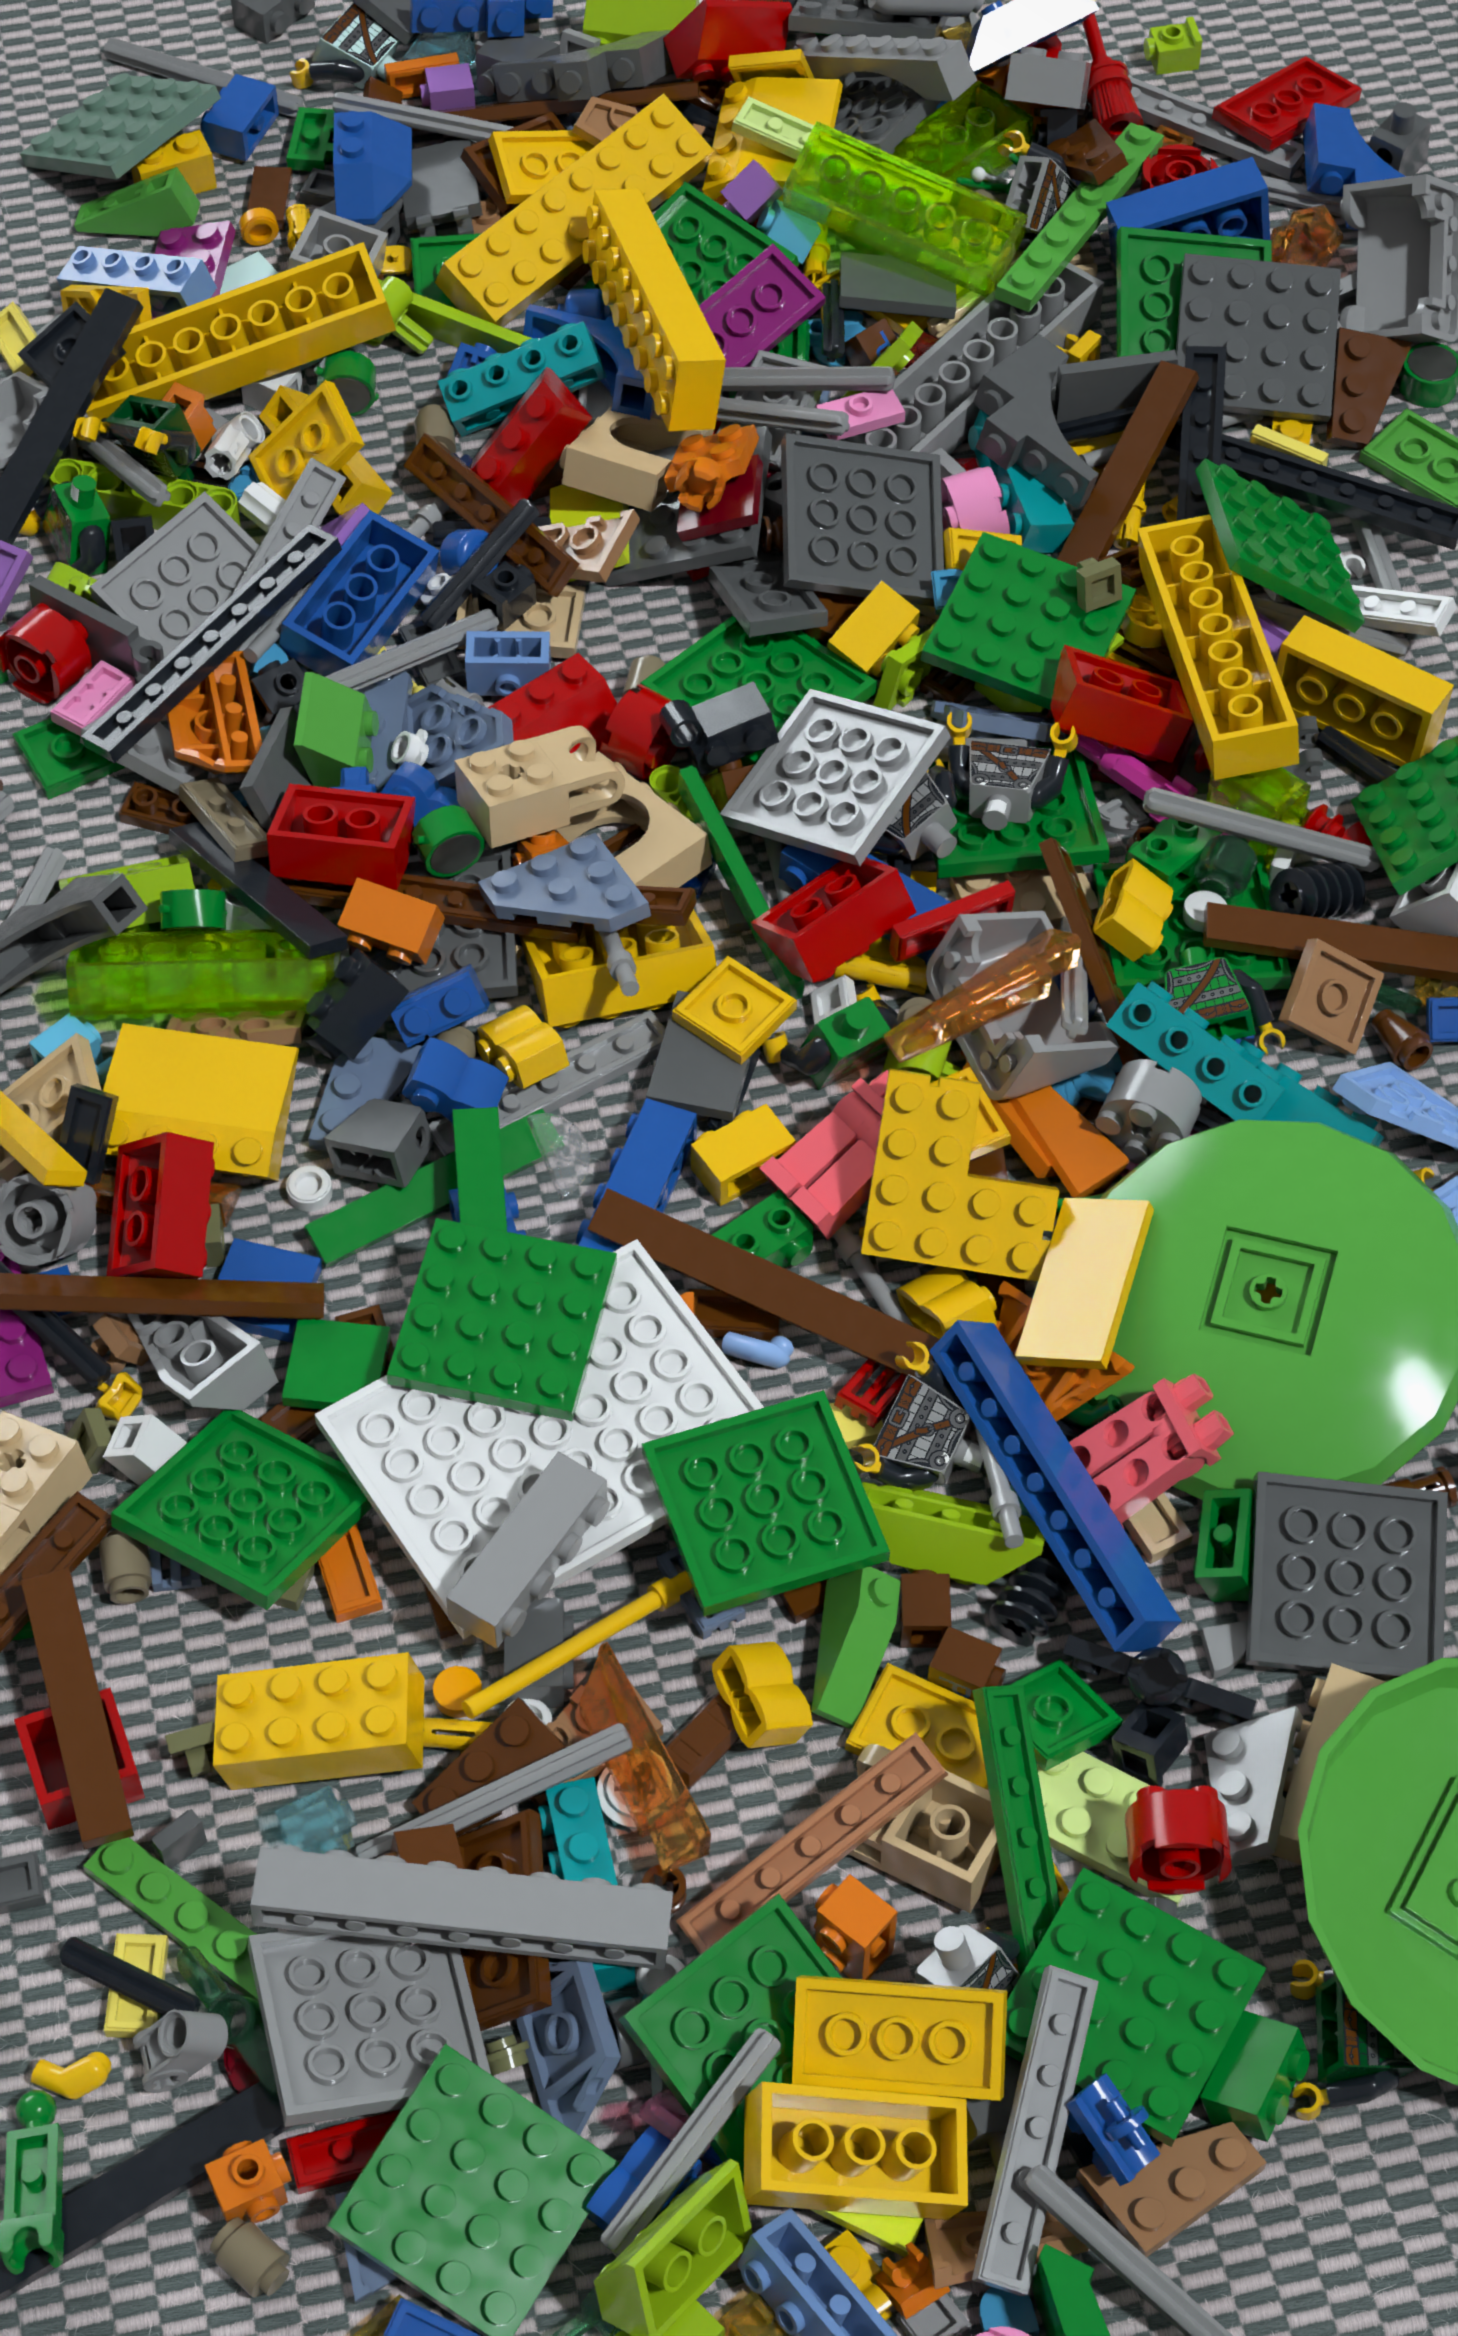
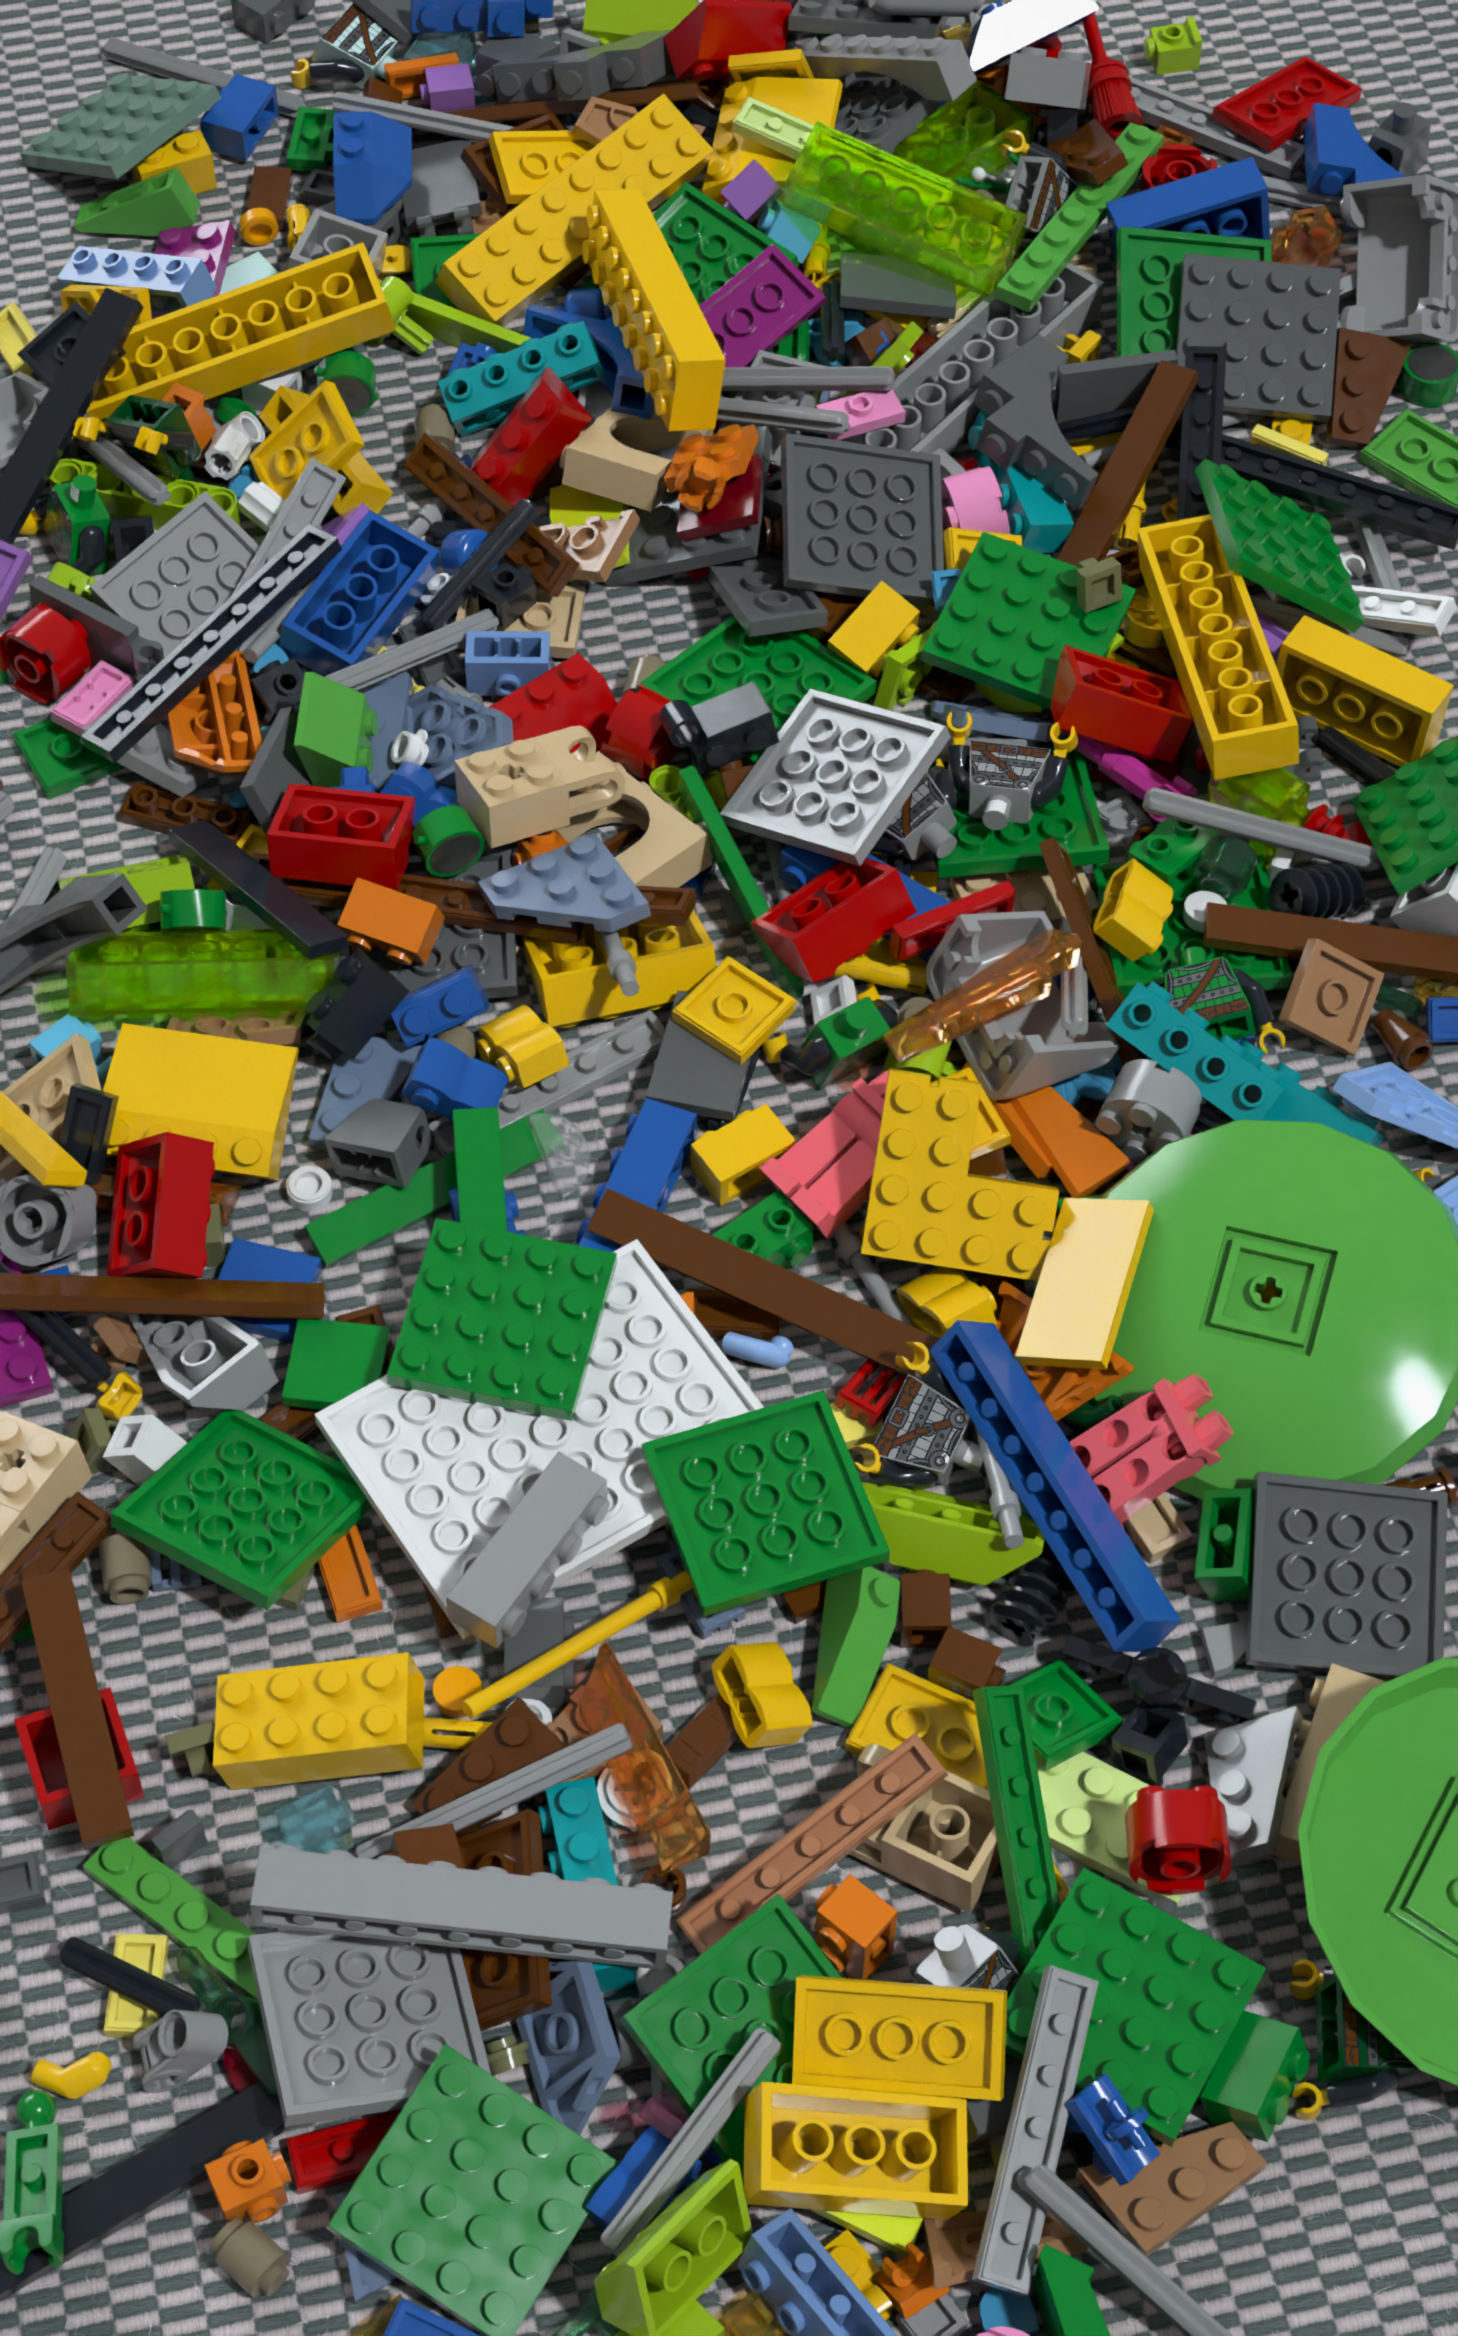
dark tan tile [179,777,269,862] -> none
none -> green tile [215,397,257,423]

